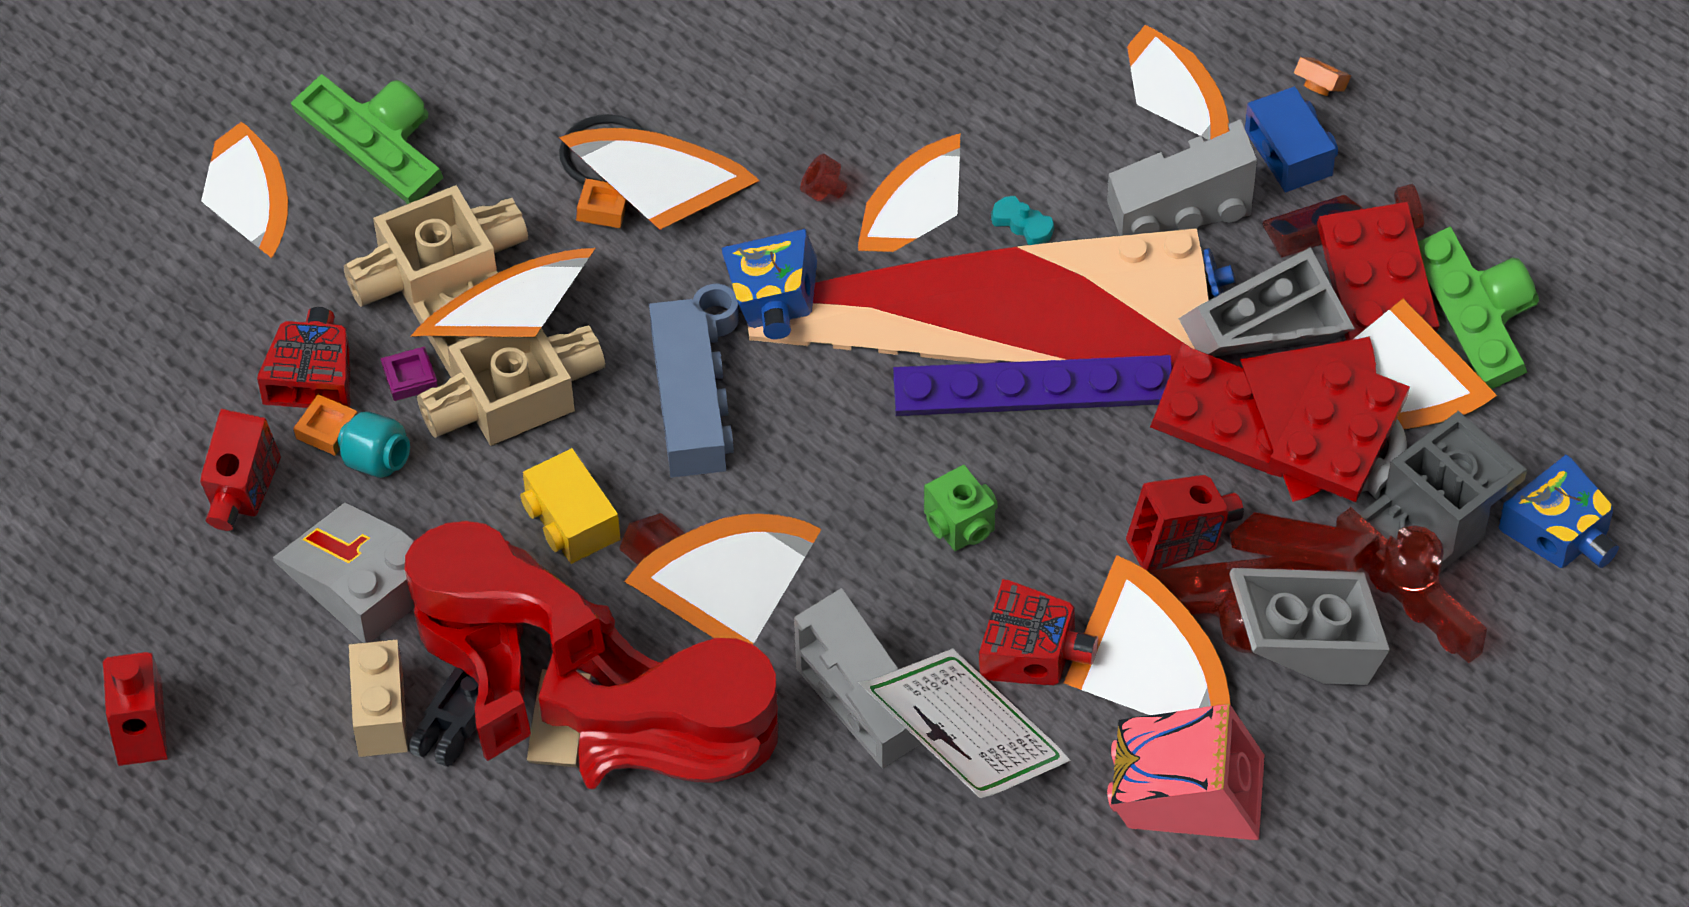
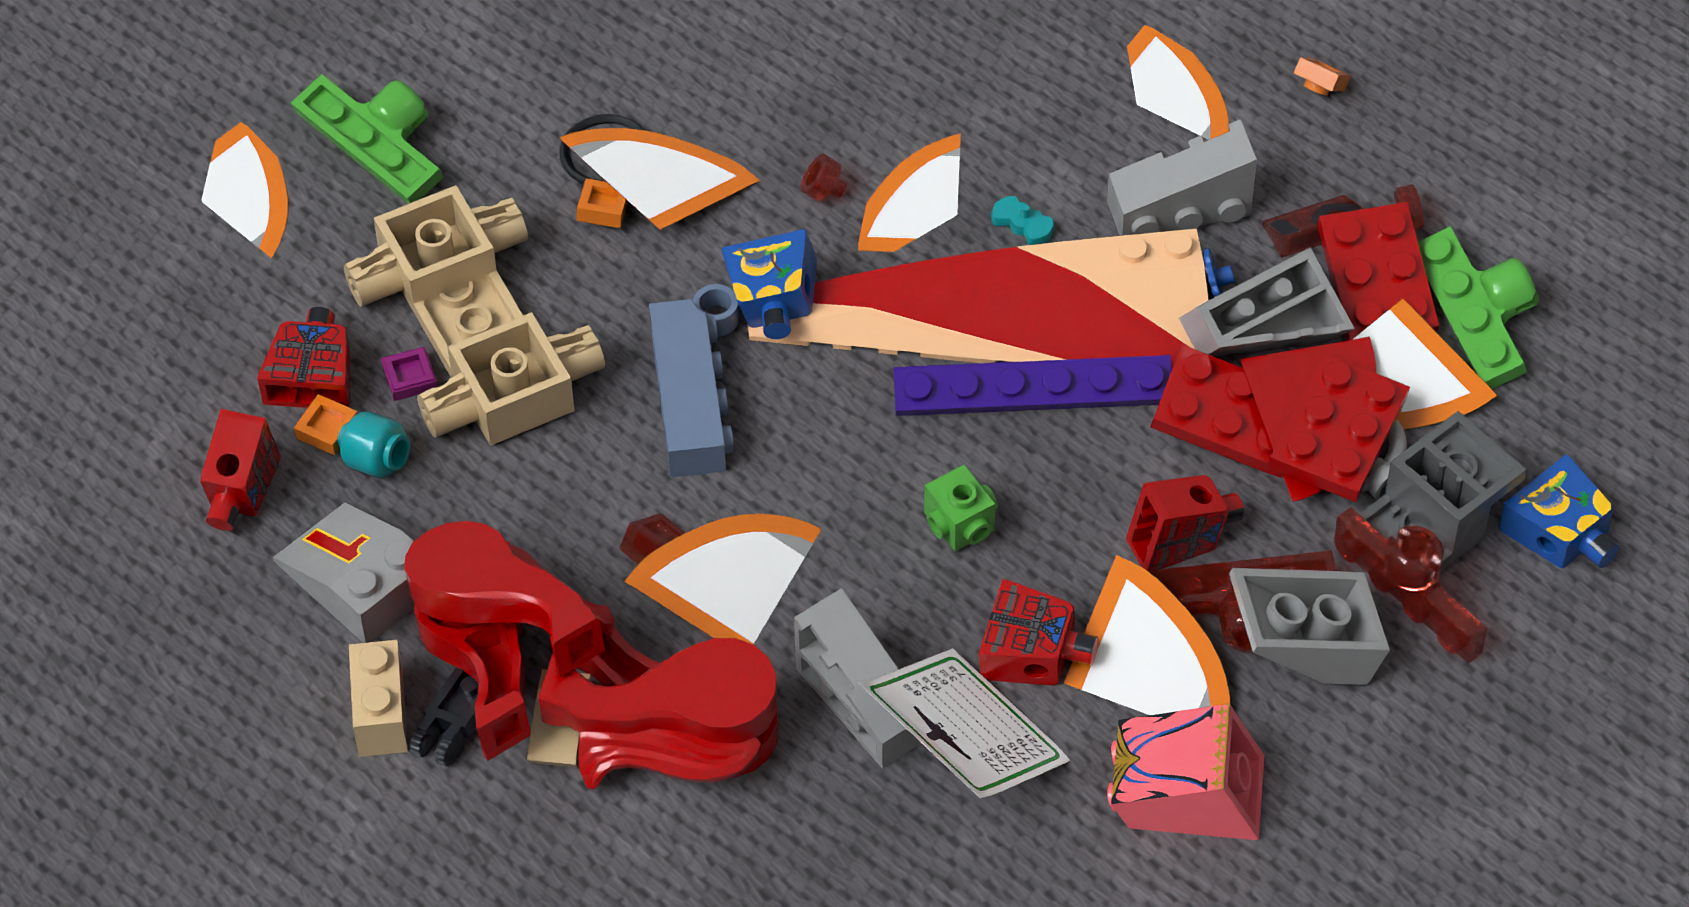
red torso [103,652,167,766] -> none
sticker [410,248,596,337] -> none
yellow brick [520,448,621,564] -> none
clear red tile [1230,512,1380,572] -> none
blue brick [1245,86,1338,193] -> none

